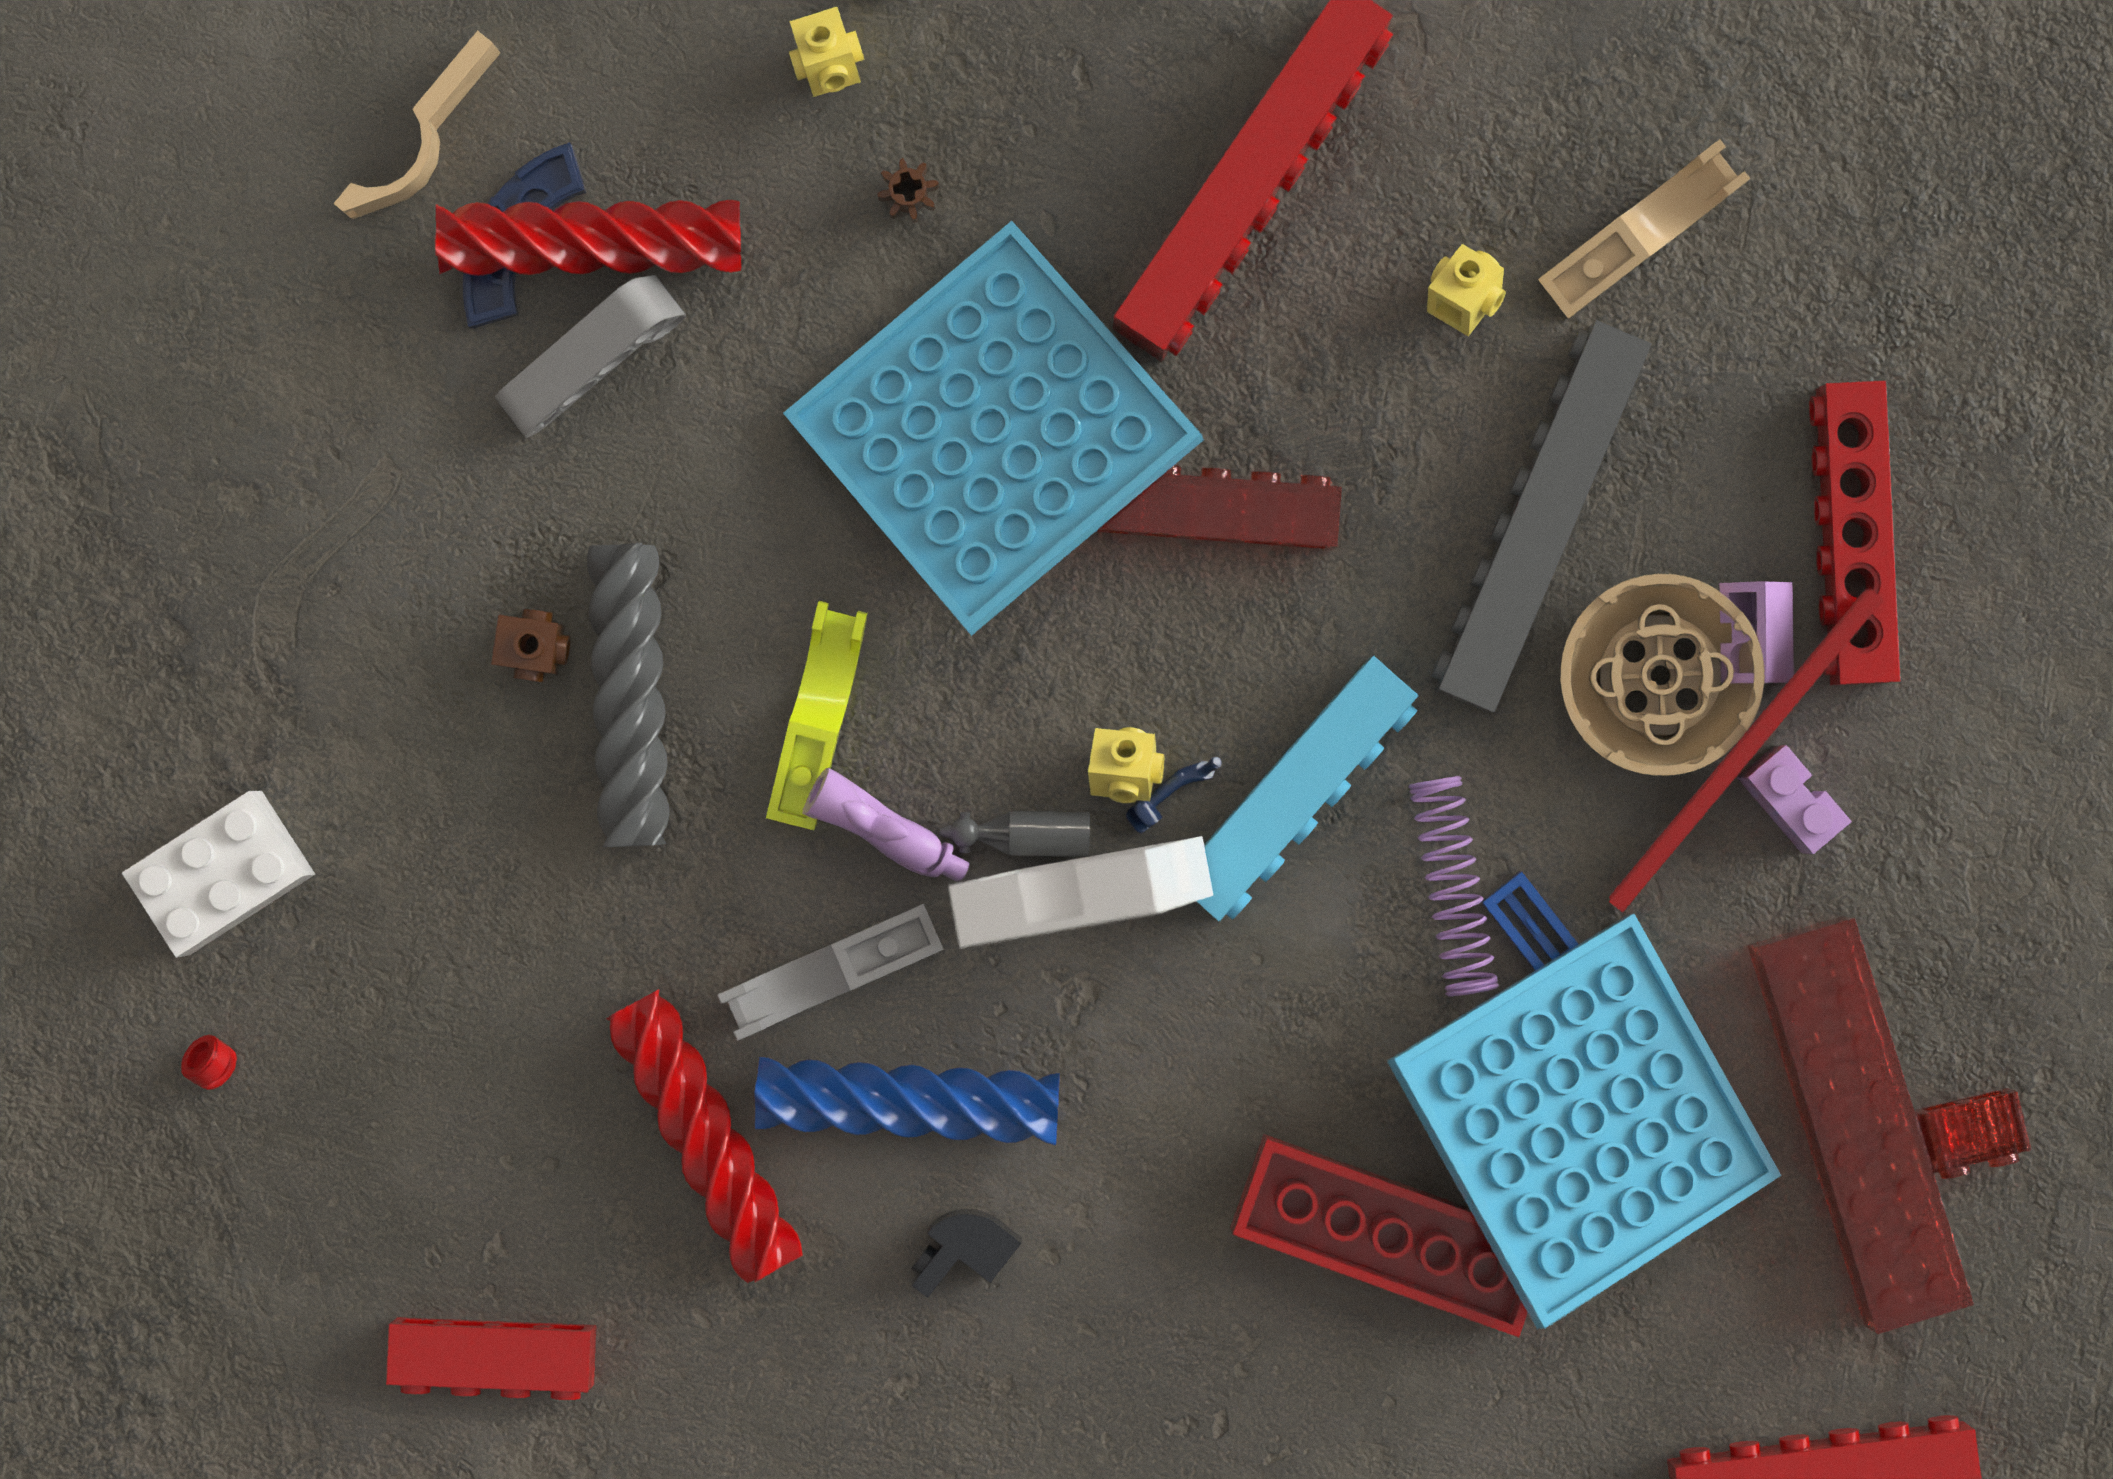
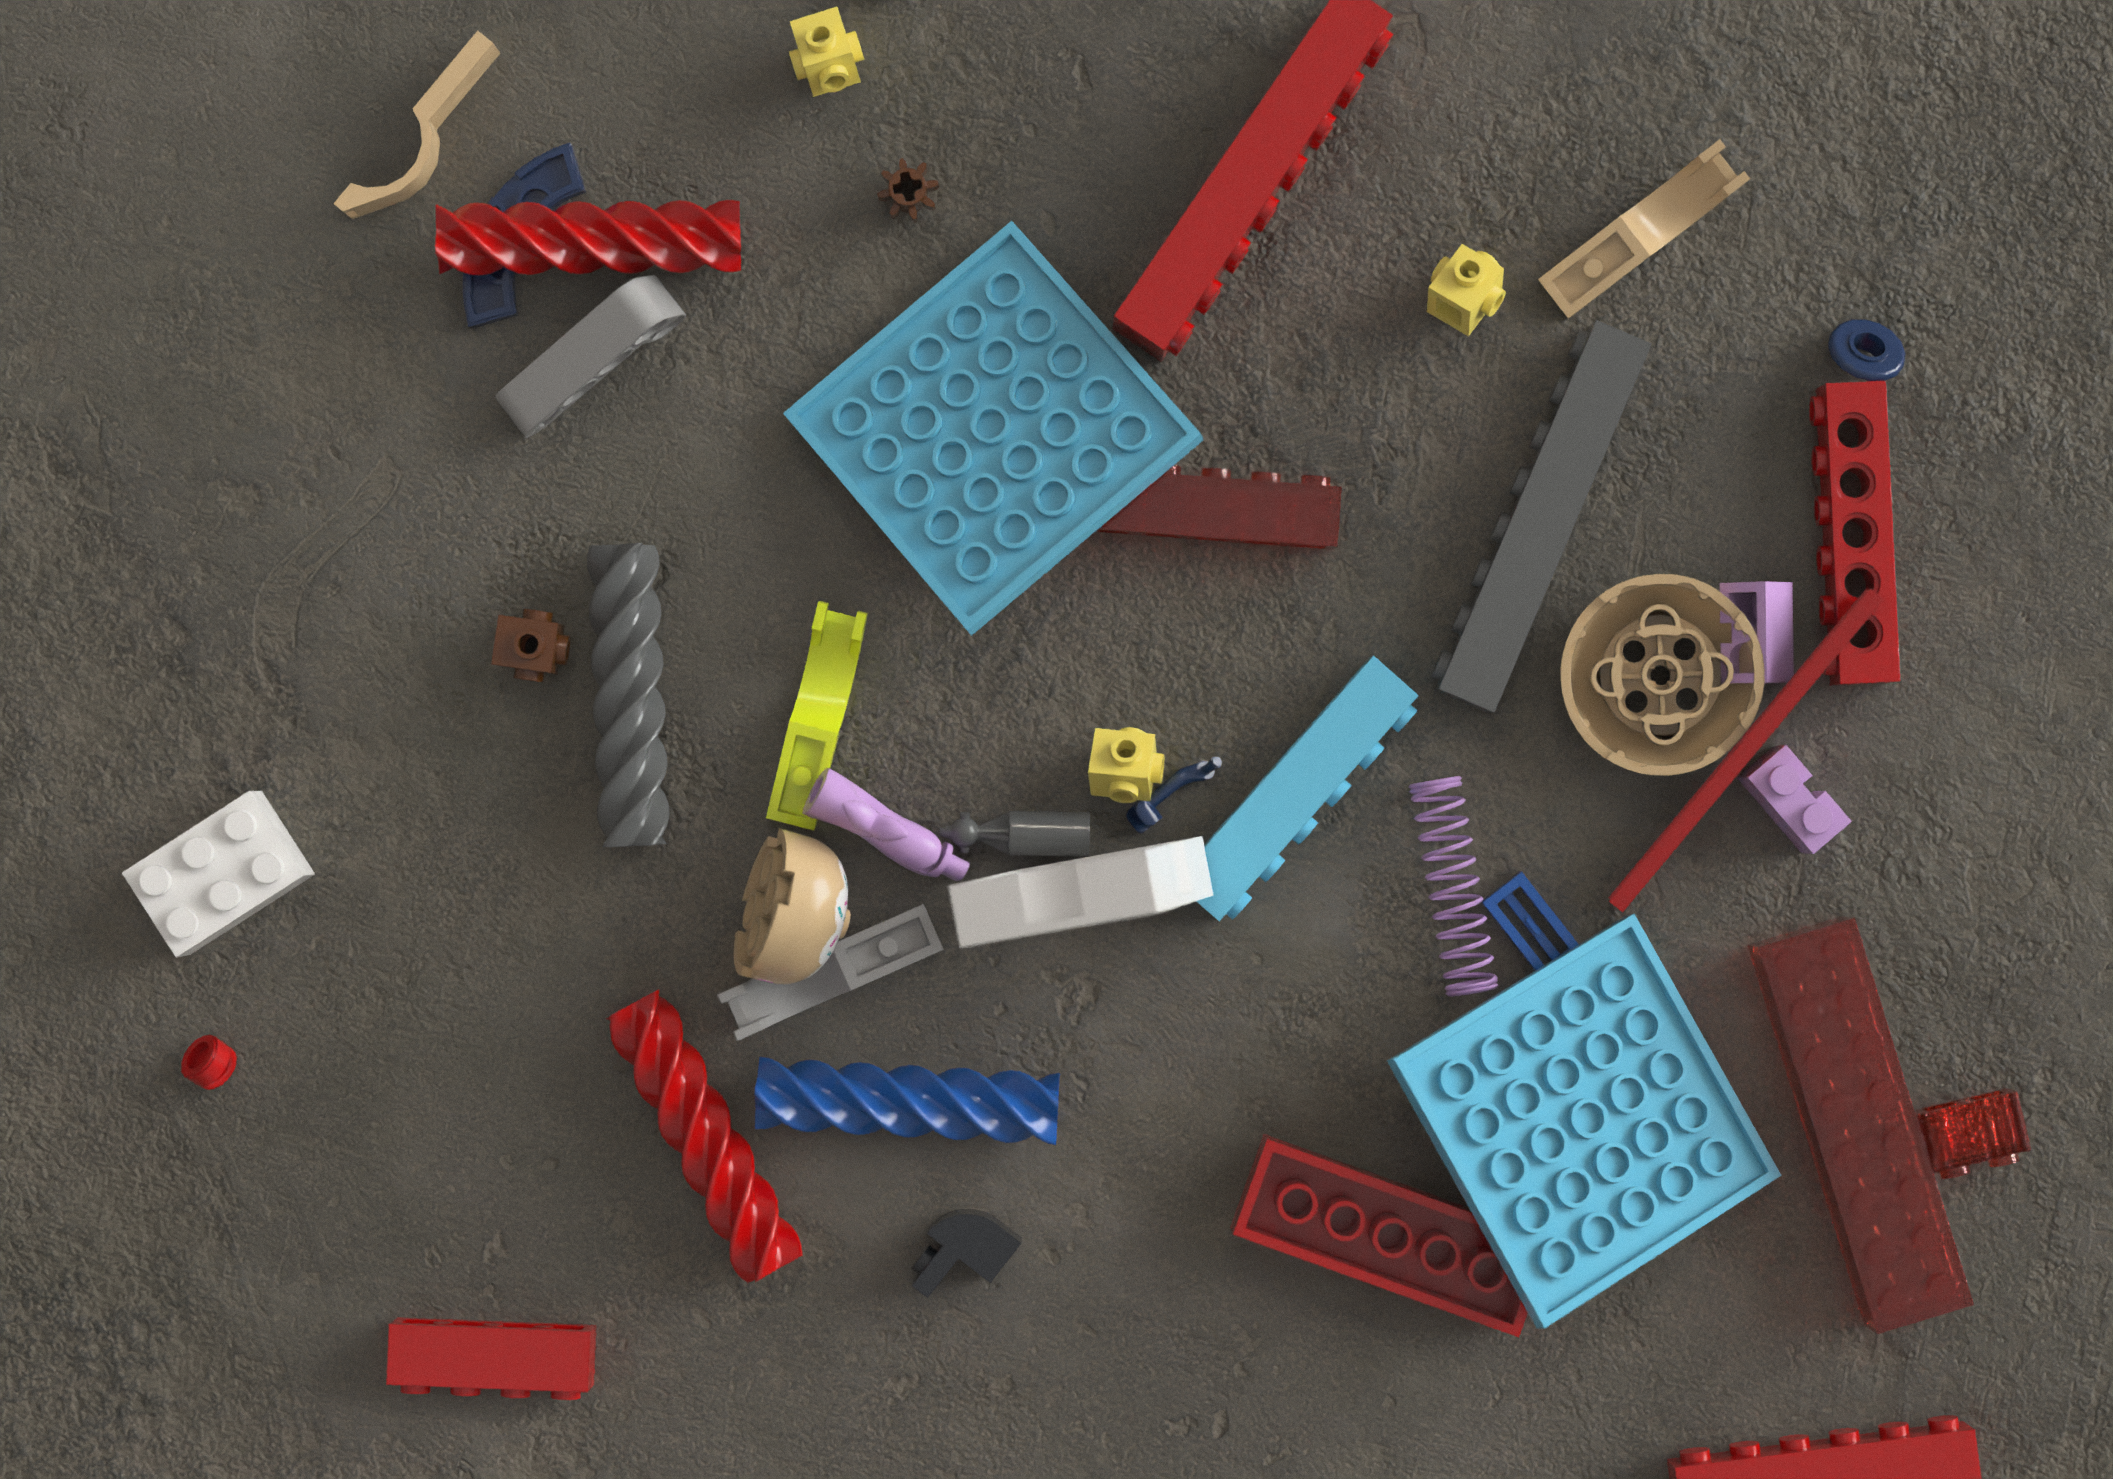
none -> tan cylinder [734,829,850,984]
none -> dark blue piece [1828,319,1906,381]

